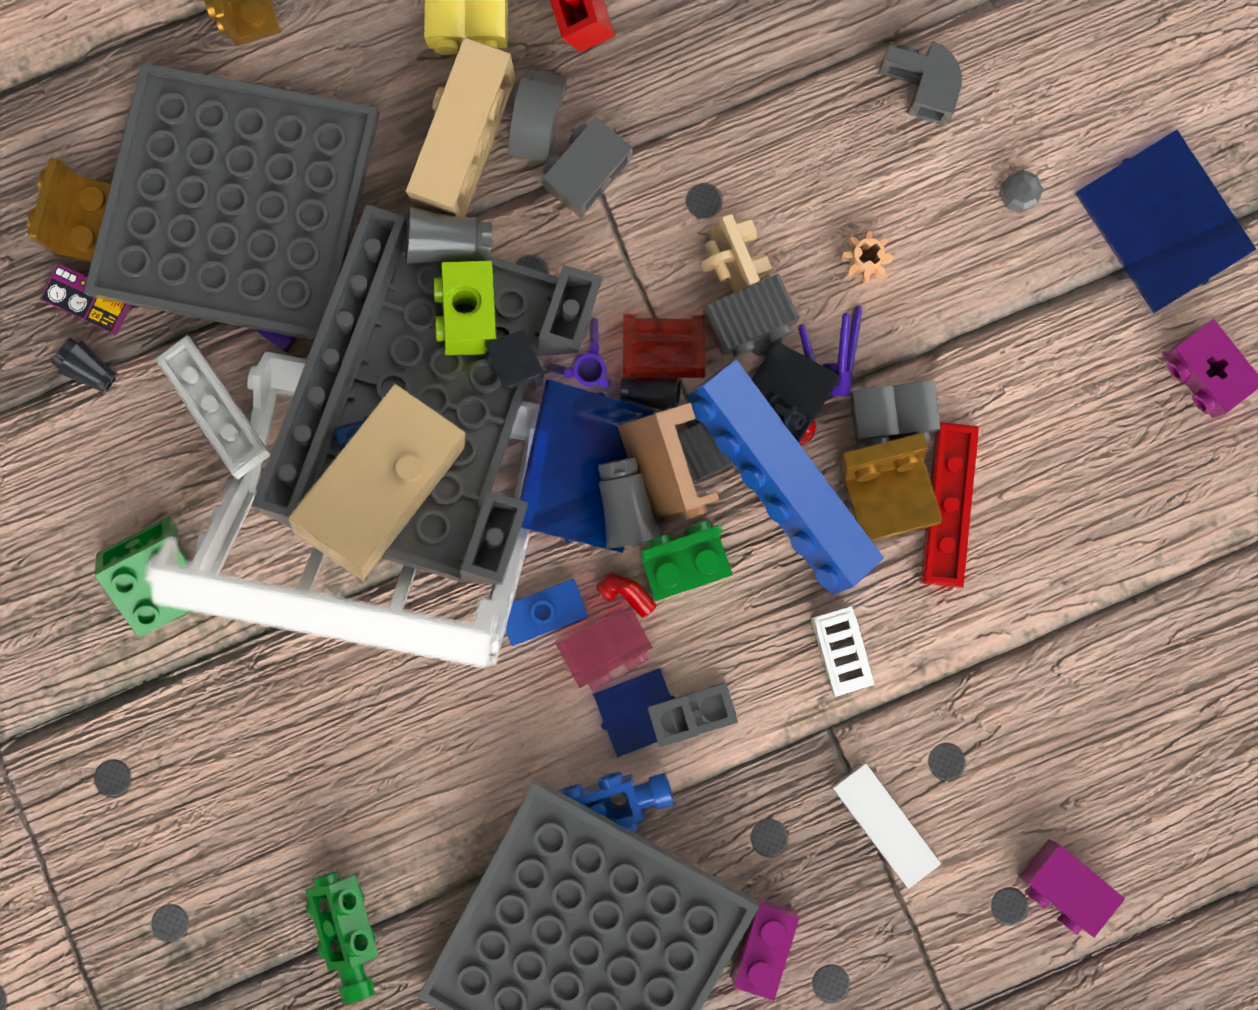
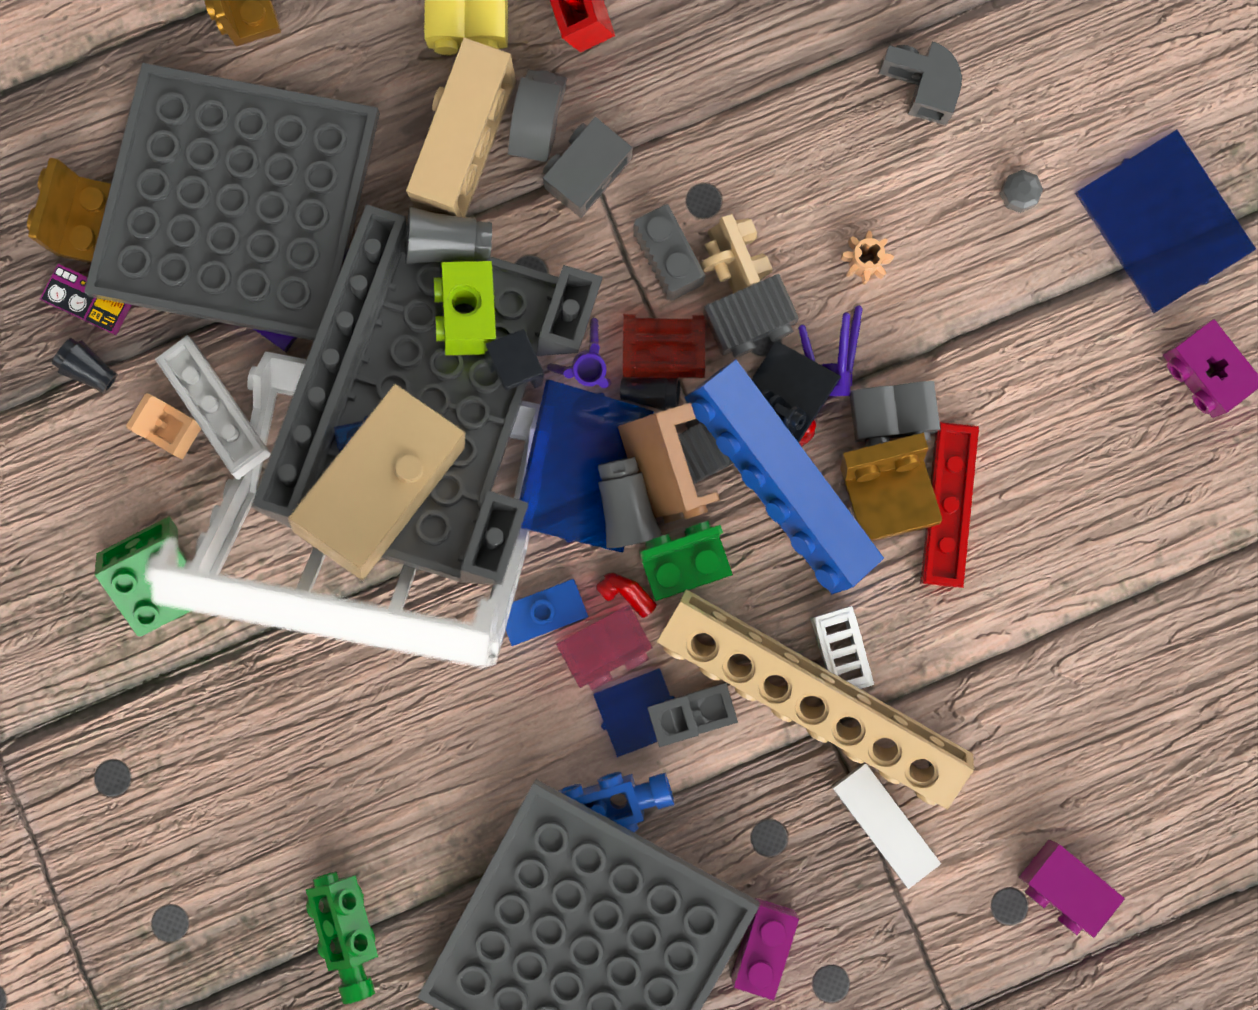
none -> light nougat bracket [126,393,201,460]
none -> dark grey brick [633,204,706,301]
none -> tan brick [657,589,974,810]

